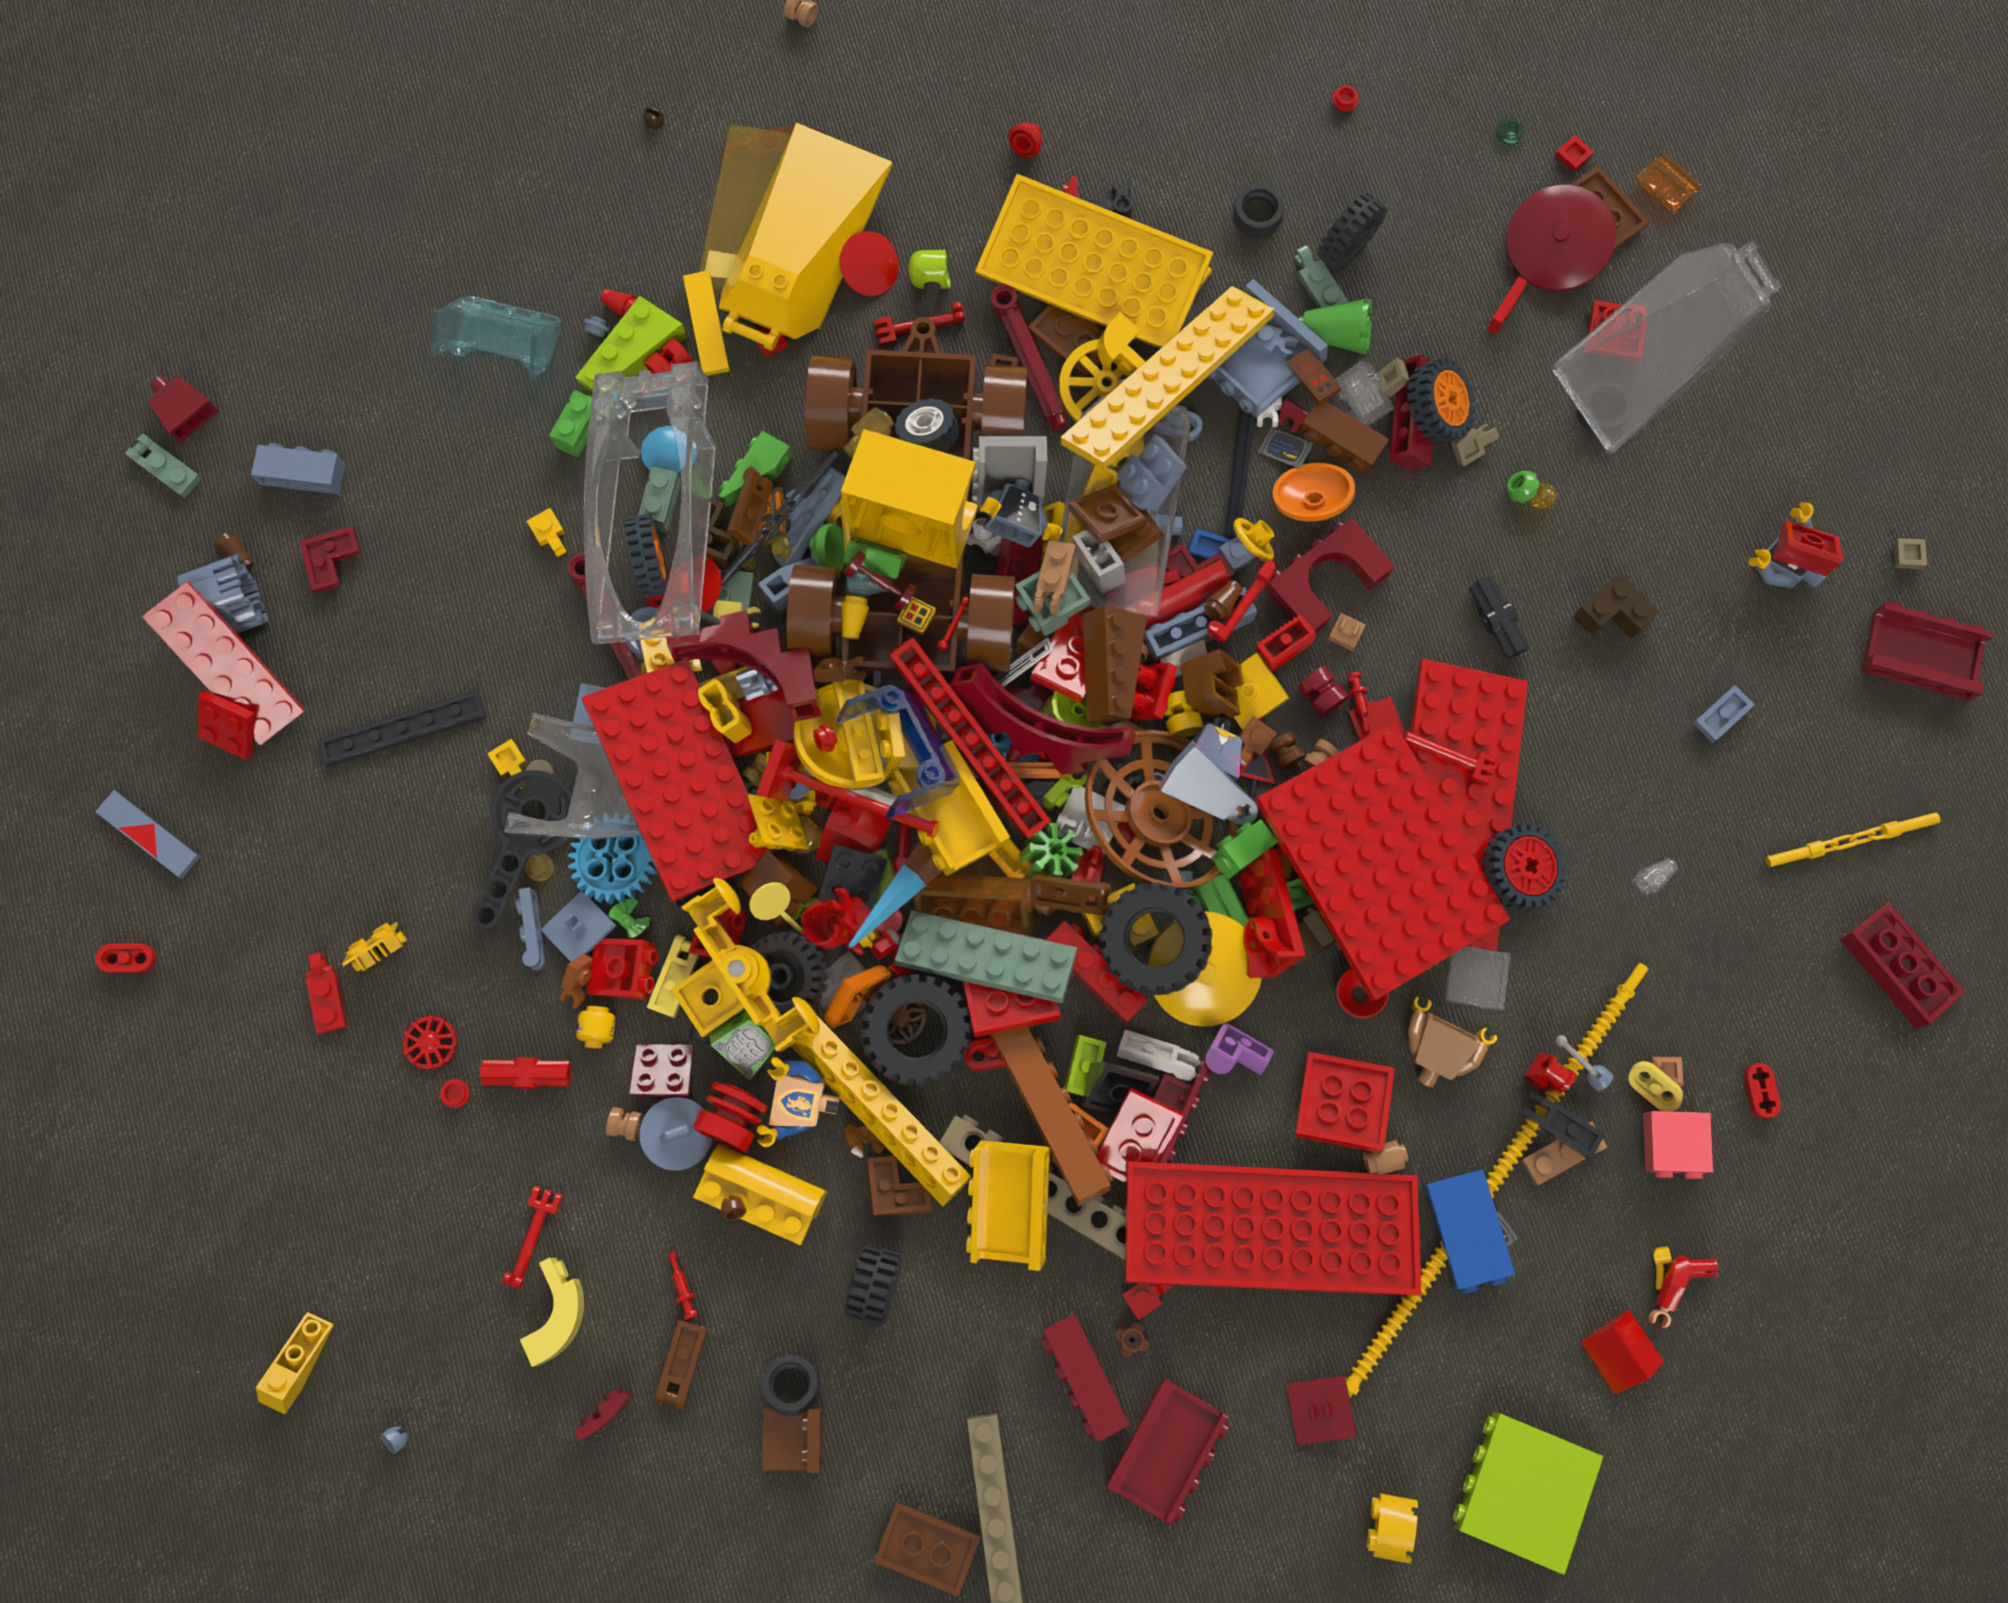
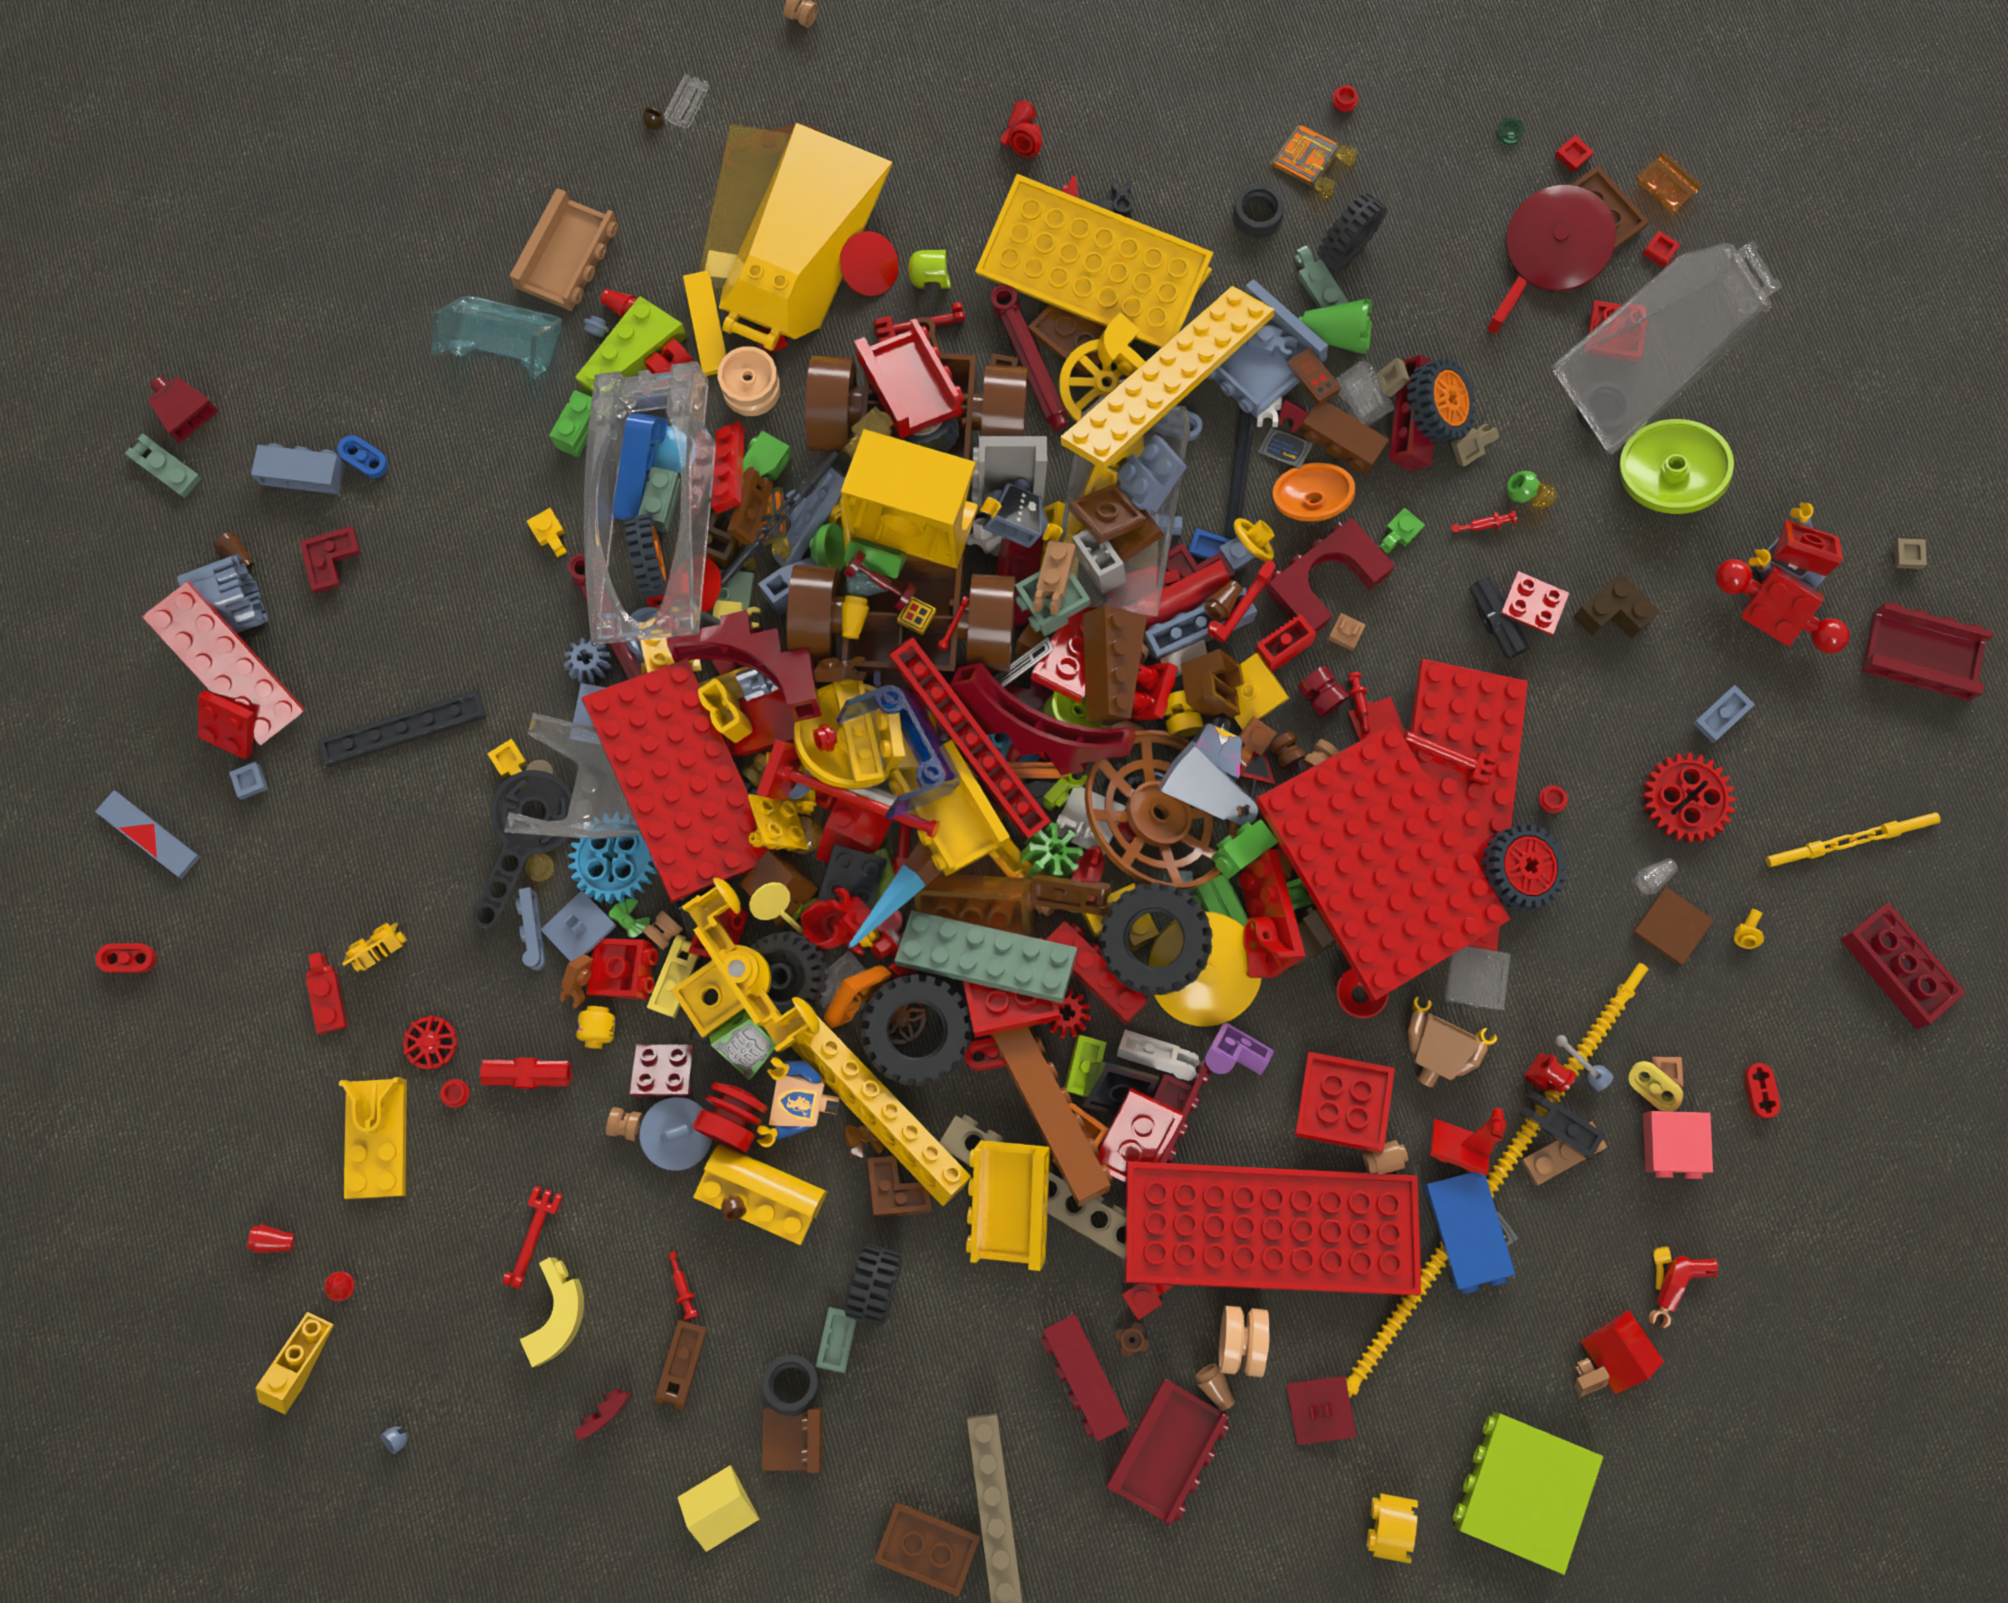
none -> sand blue plate [229,762,268,800]
none -> red cone [247,1224,295,1254]
none -> red plate [324,1271,355,1301]
none -> blue plate [337,435,389,478]
none -> yellow plate [339,1077,407,1199]
none -> medium nougat panel [510,188,618,311]
none -> sand blue gear [564,638,611,684]
none -> blue beam [613,413,668,521]
none -> medium nougat wheel [643,911,683,950]
none -> clear tile [663,73,709,129]
none -> light yellow slope [678,1465,759,1552]
none -> red plate [711,421,745,514]
none -> light nougat wheel [718,347,780,416]
none -> sand green plate [816,1307,857,1373]
none -> panel [854,318,964,439]
none -> red cone [999,100,1037,147]
none -> red gear [1044,989,1091,1039]
none -> medium nougat cone [1196,1363,1235,1411]
none -> light nougat wheel [1219,1306,1269,1377]
none -> flag [1270,123,1357,198]
none -> bright green plate [1379,508,1425,555]
none -> red plate [1430,1108,1506,1176]
none -> red piece [1451,510,1517,533]
none -> hinge [1501,571,1569,636]
none -> red plate [1538,785,1567,814]
none -> medium nougat tile [1574,1358,1610,1398]
none -> lime dish [1619,419,1734,514]
none -> reddish brown tile [1632,887,1714,966]
none -> red gear [1641,753,1736,844]
none -> red tile [1642,230,1681,268]
none -> red brick [1715,559,1850,654]
none -> yellow plate [1734,909,1764,949]

